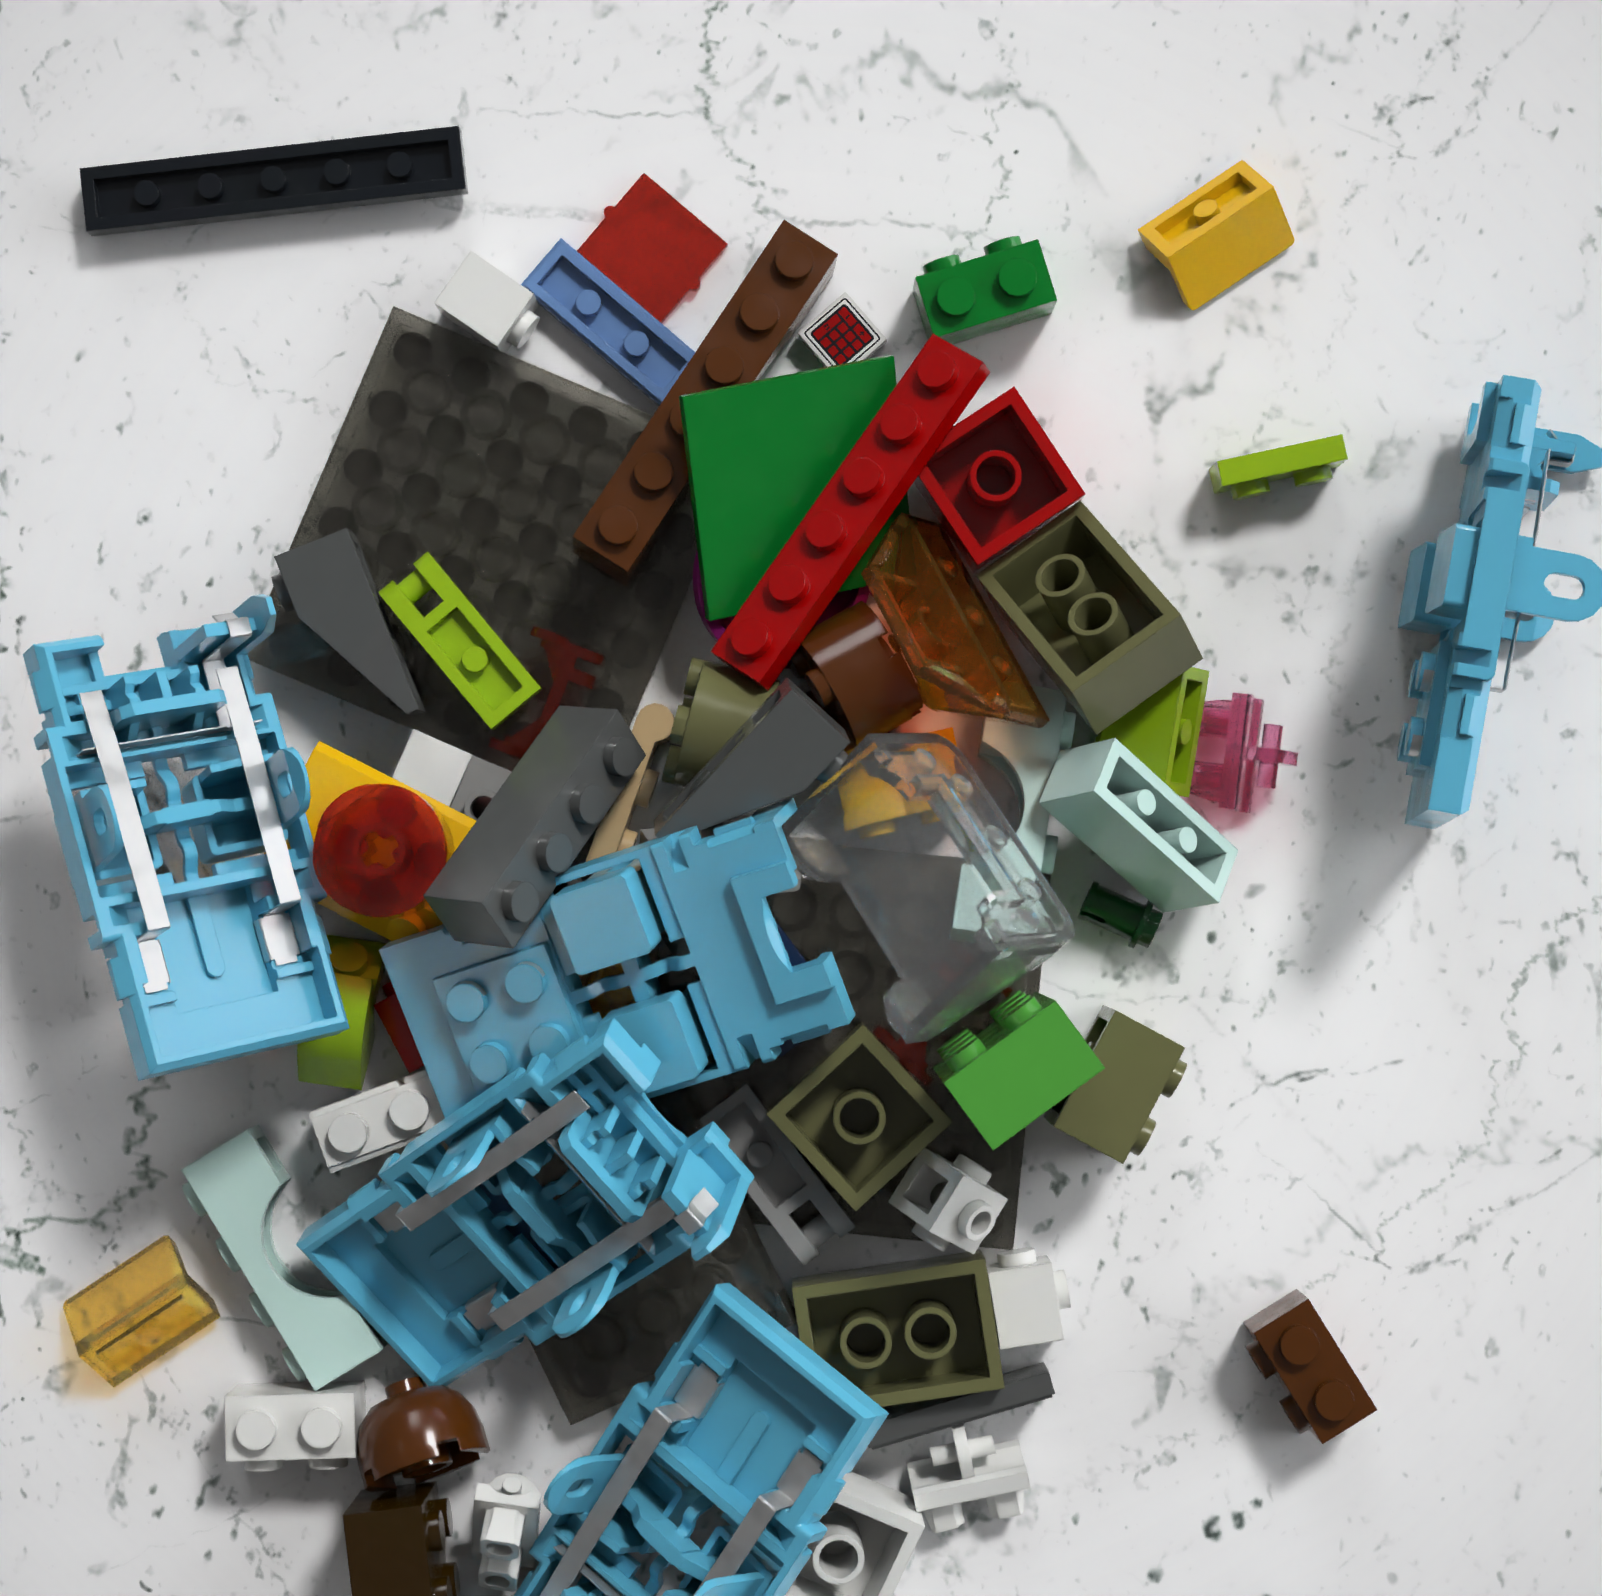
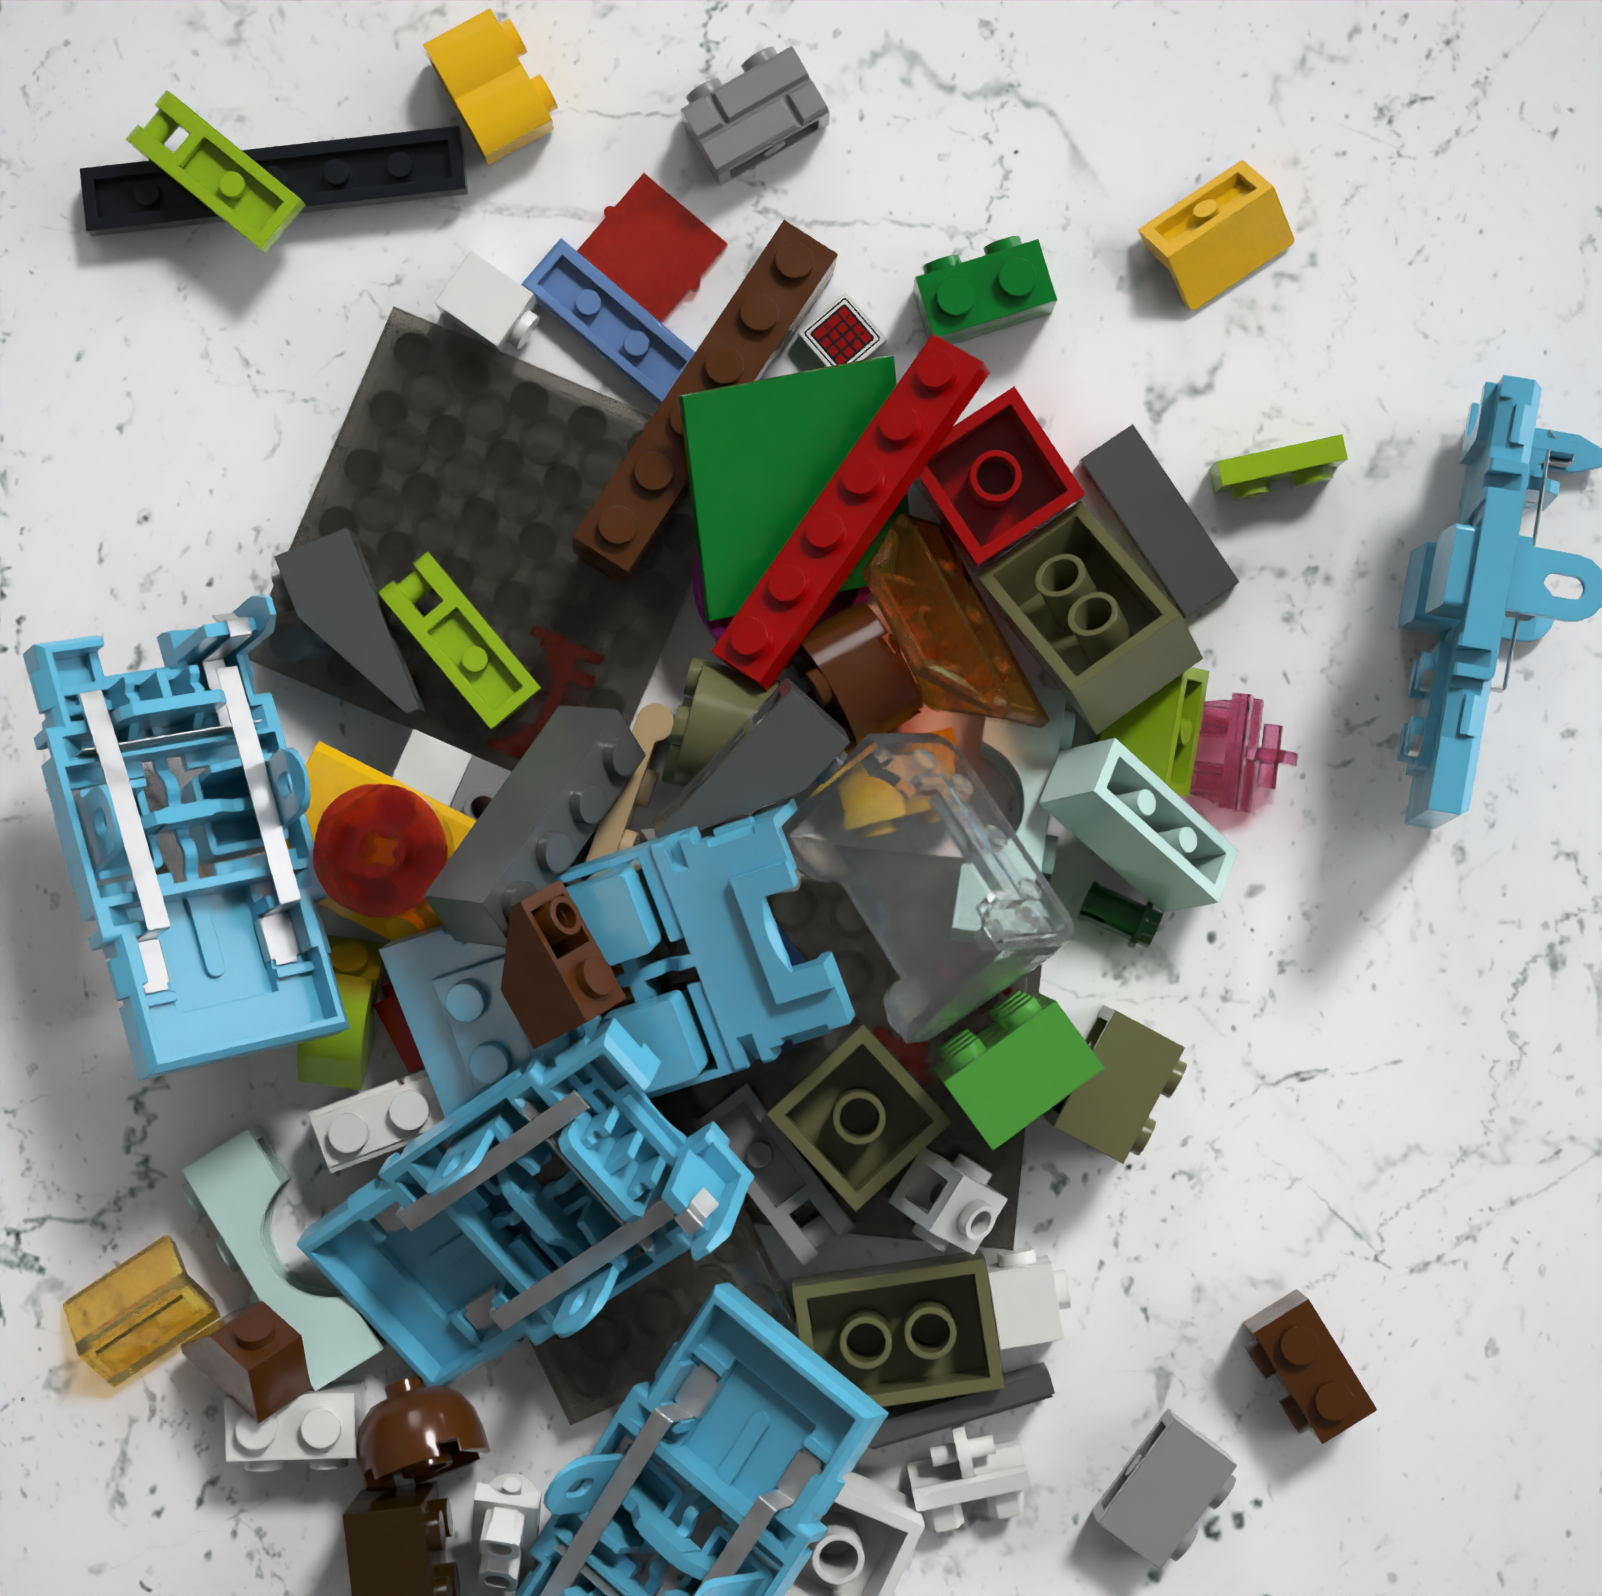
none -> lime plate [126,90,306,254]
none -> reddish brown slope [181,1301,311,1424]
none -> yellow brick [423,8,558,166]
none -> reddish brown slope [501,879,626,1049]
none -> light grey brick [680,46,830,186]
none -> dark grey tile [1079,424,1239,619]
none -> light grey brick [1092,1408,1237,1570]

